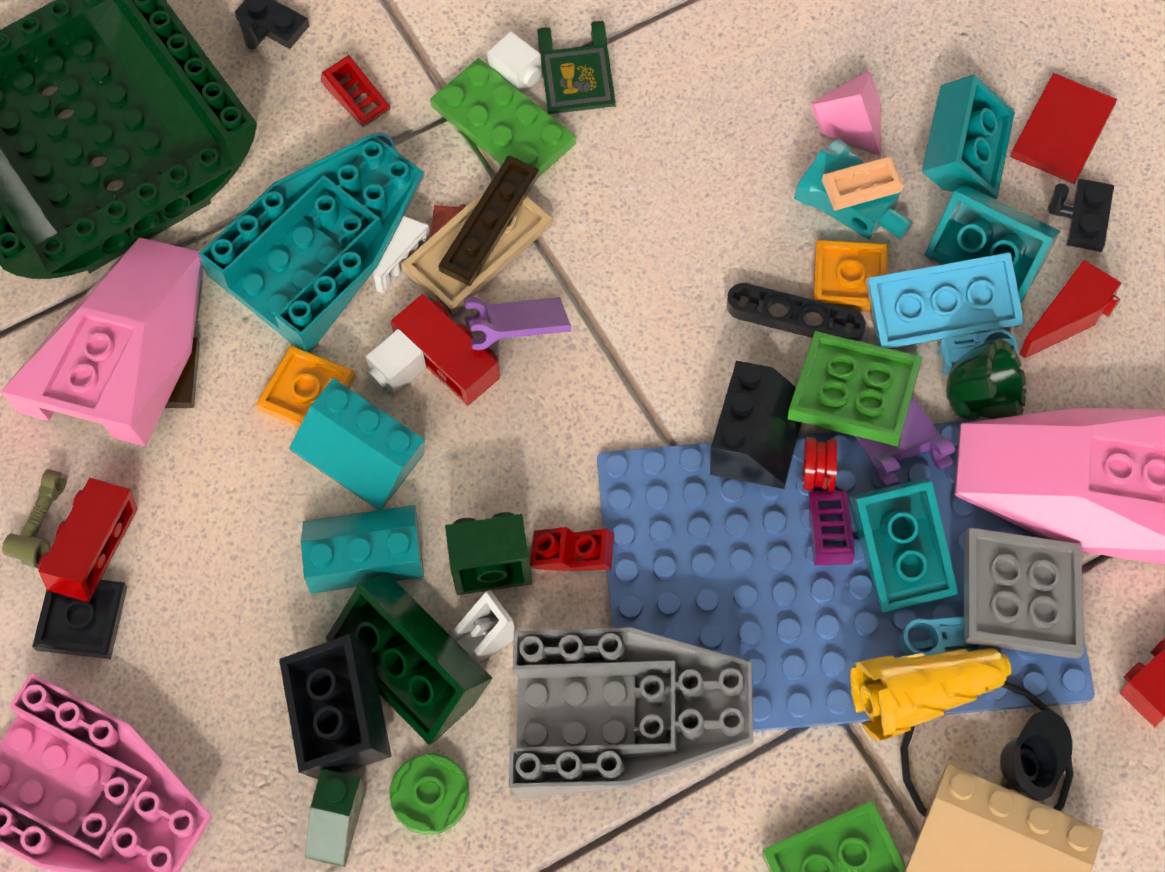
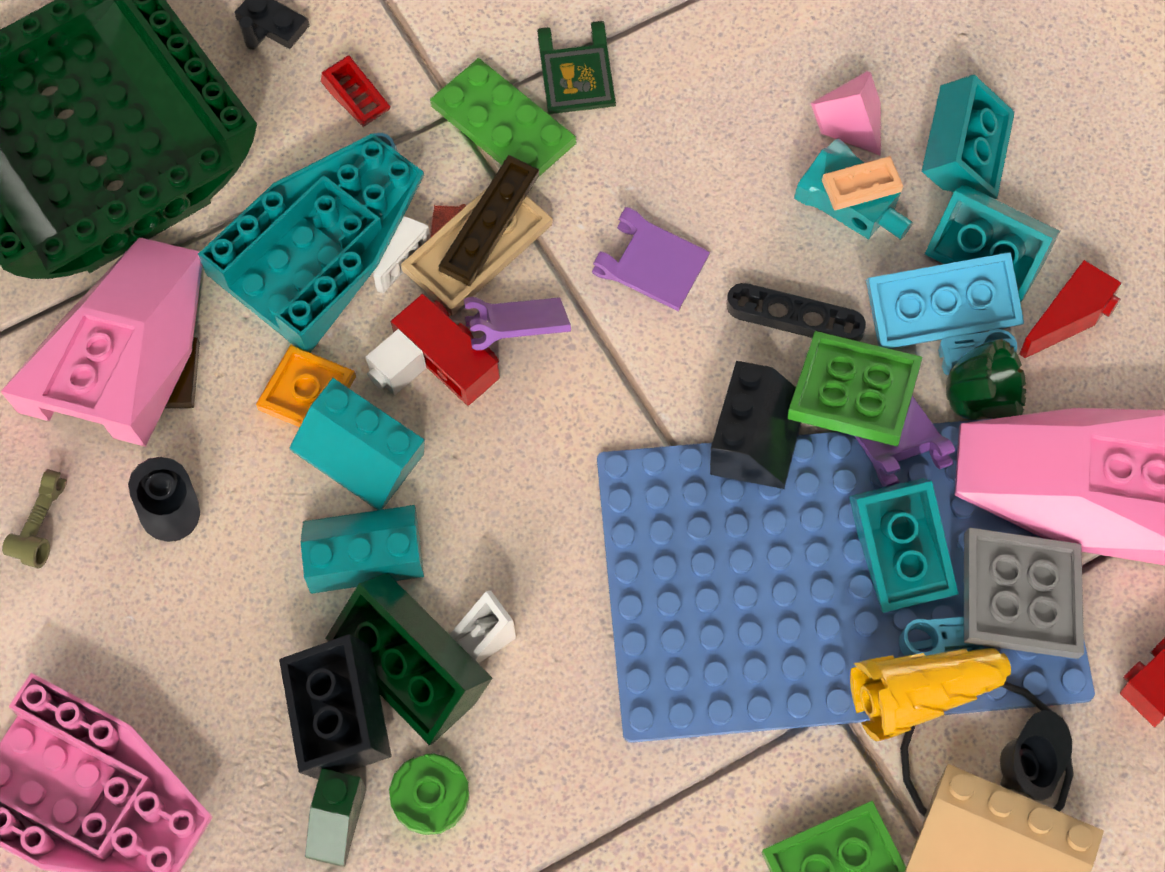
black tile [32,580,128,659] -> none
red brick [38,477,138,603] -> none
dark green brick [445,512,532,595] -> none
white brick [487,31,542,92] -> none
light grey wedge [509,628,754,799] -> none
red slope [530,527,614,571] -> none
red wheel [802,437,837,492] -> none
magenta slope [808,490,855,566] -> none
light orange tile [813,239,888,312] -> none
red tile [1010,73,1118,184] -> none
black plate [1048,178,1114,252] -> none
none -> black piece [128,457,200,542]
none -> medium lavender flag [592,207,710,312]

